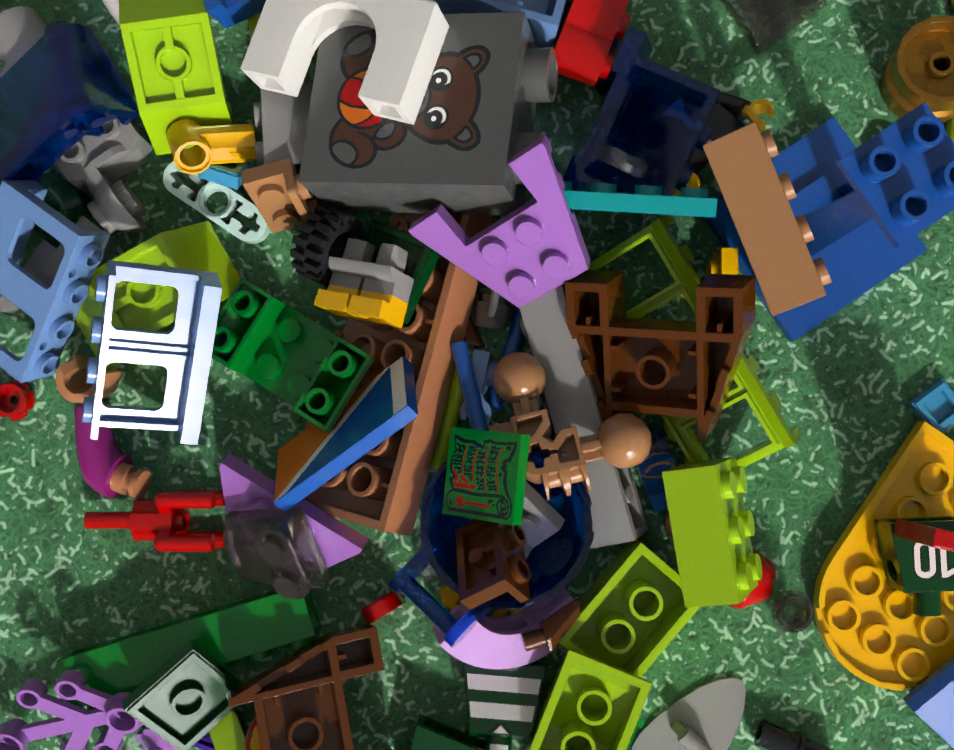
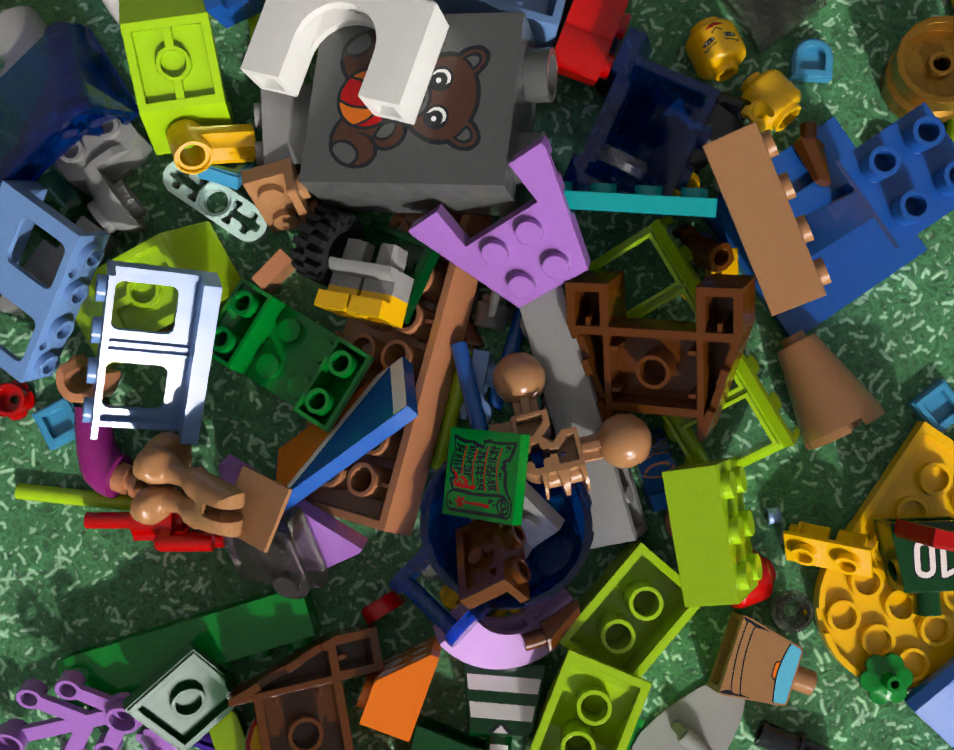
none -> lime bar [14,483,133,511]
none -> dark azure tile [32,397,78,450]
none -> medium nougat piece [130,445,246,537]
none -> medium nougat piece [143,431,292,553]
none -> nougat tile [251,249,296,294]
none -> orange slope [356,636,441,742]
none -> reddish brown bar [672,223,735,272]
none -> yellow head [685,16,746,82]
none -> medium nougat torso [707,611,817,706]
none -> yellow head [740,69,801,132]
none -> light blue piece [765,505,781,525]
none -> medium nougat cone [777,330,886,450]
none -> yellow hinge [783,521,878,578]
none -> dark azure tile [788,38,833,83]
none -> reddish brown bar [793,121,831,187]
none -> green plant [858,652,913,705]

